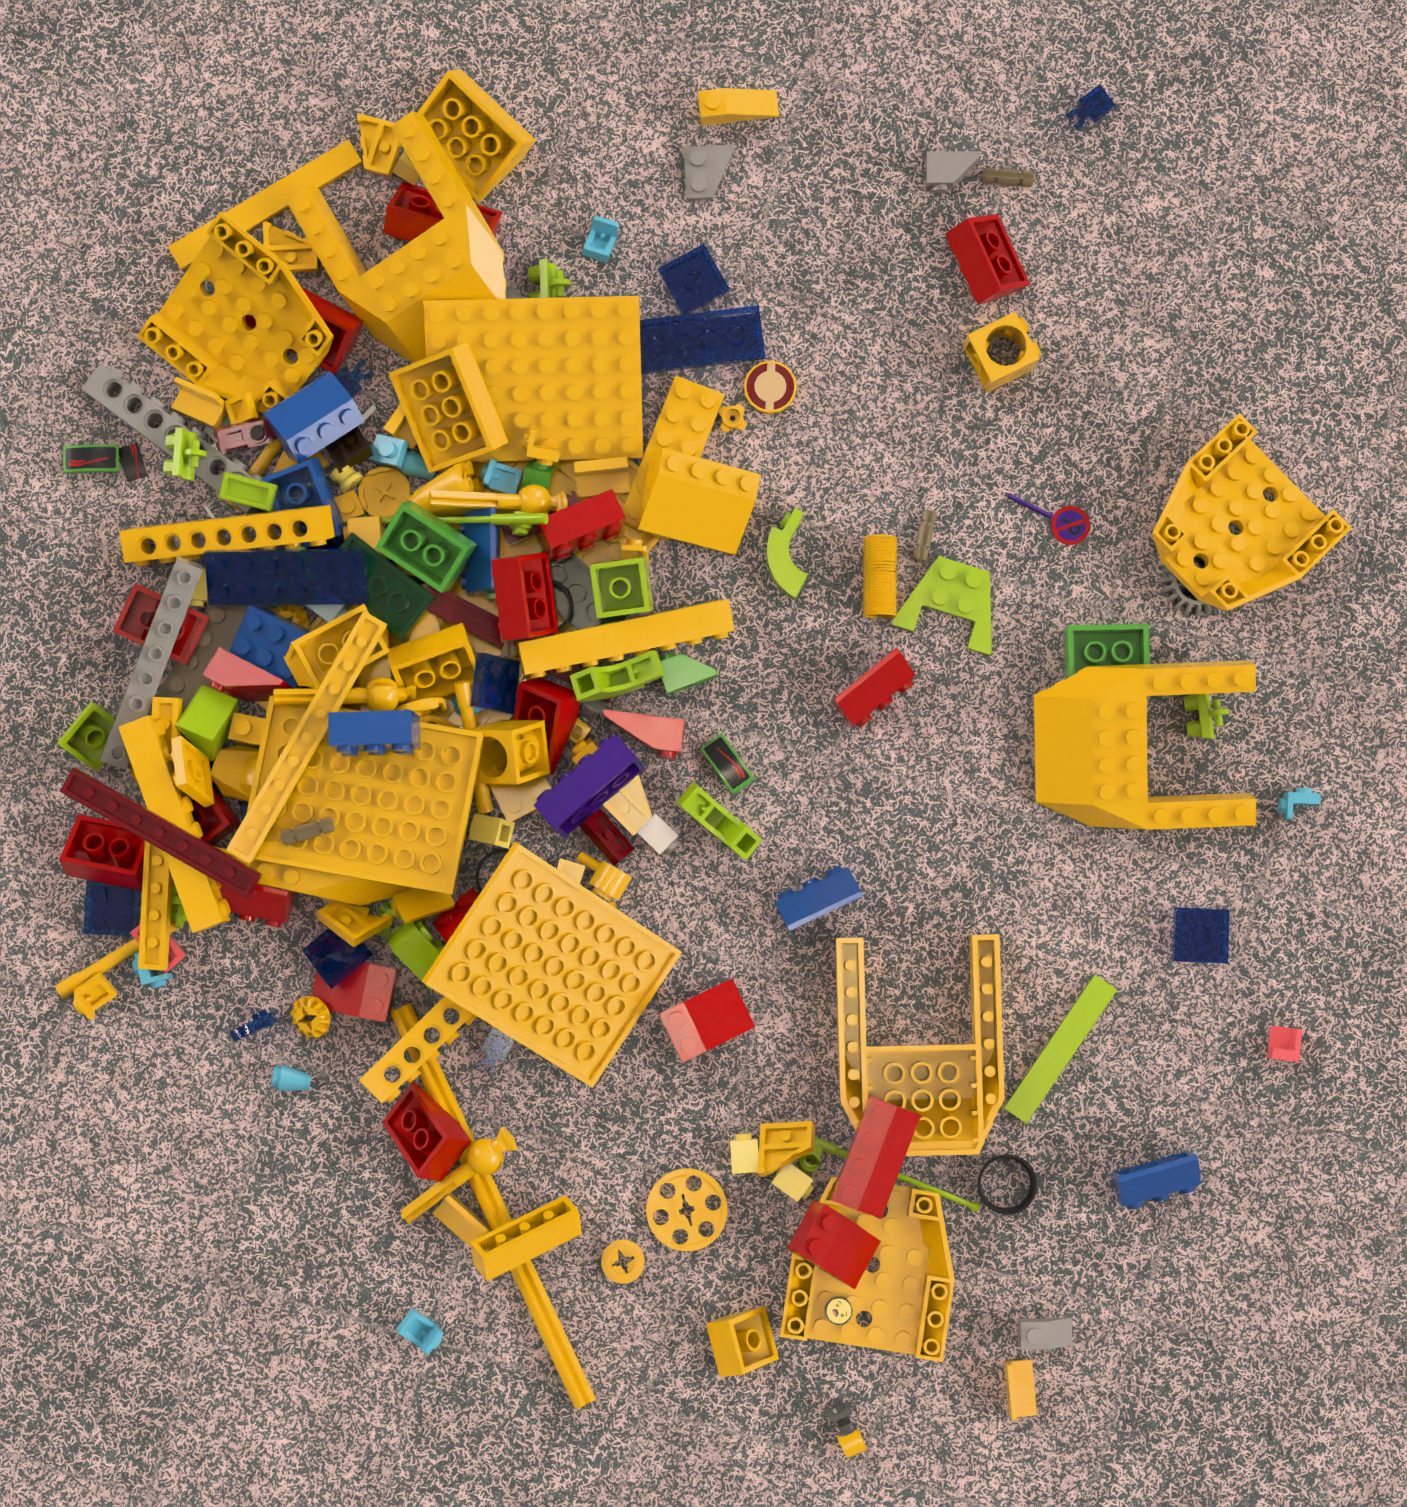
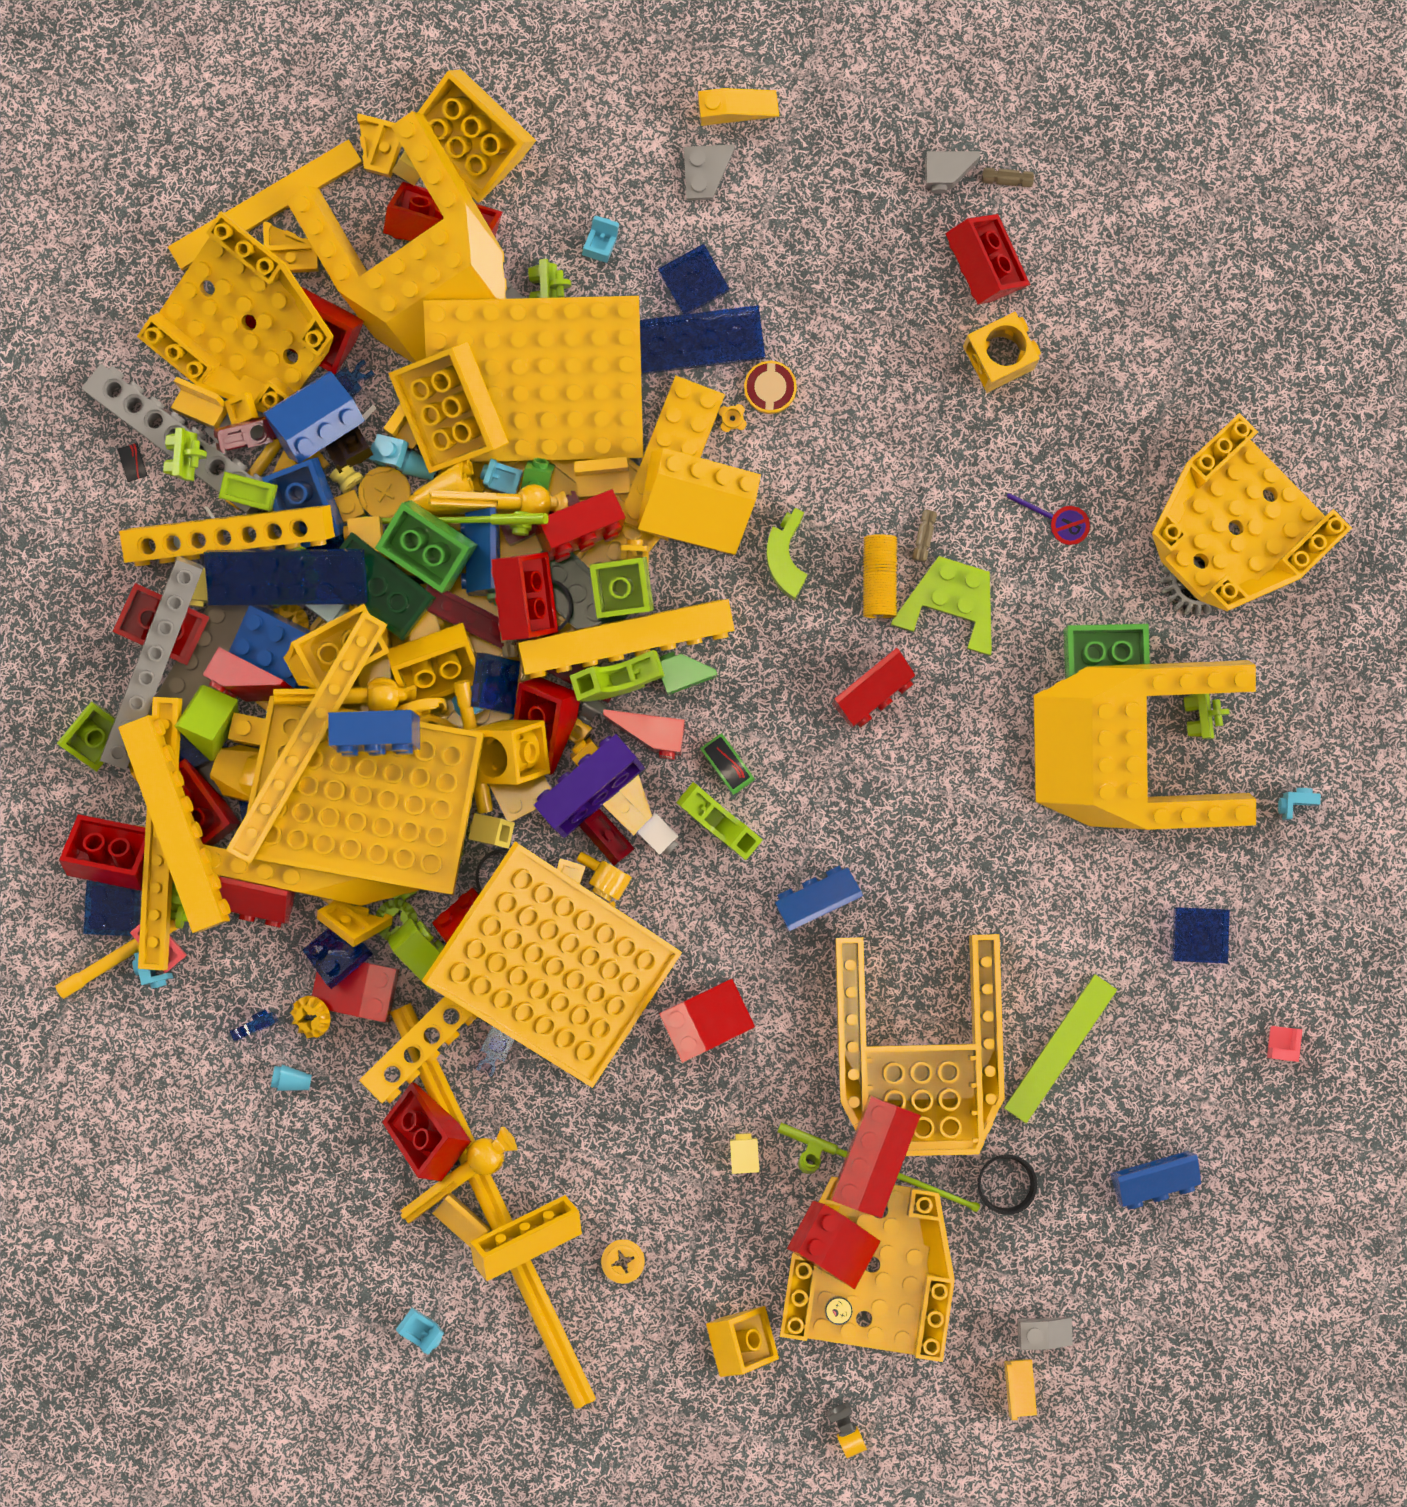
dark red tile [59,767,262,899] -> none
slope [63,444,119,474] -> none
yellow bracket [73,972,117,1020] -> none
yellow plate [170,736,214,807] -> none
dark tan axle [280,817,335,845] -> none
yellow panel [392,888,455,924] -> none
yellow bracket [522,428,561,466] -> none
yellow wedge [646,1168,728,1251] -> none
yellow wing [757,1121,815,1177] -> none
light yellow brick [771,1163,814,1202] -> none
clear blue plate [1066,84,1116,130] -> none

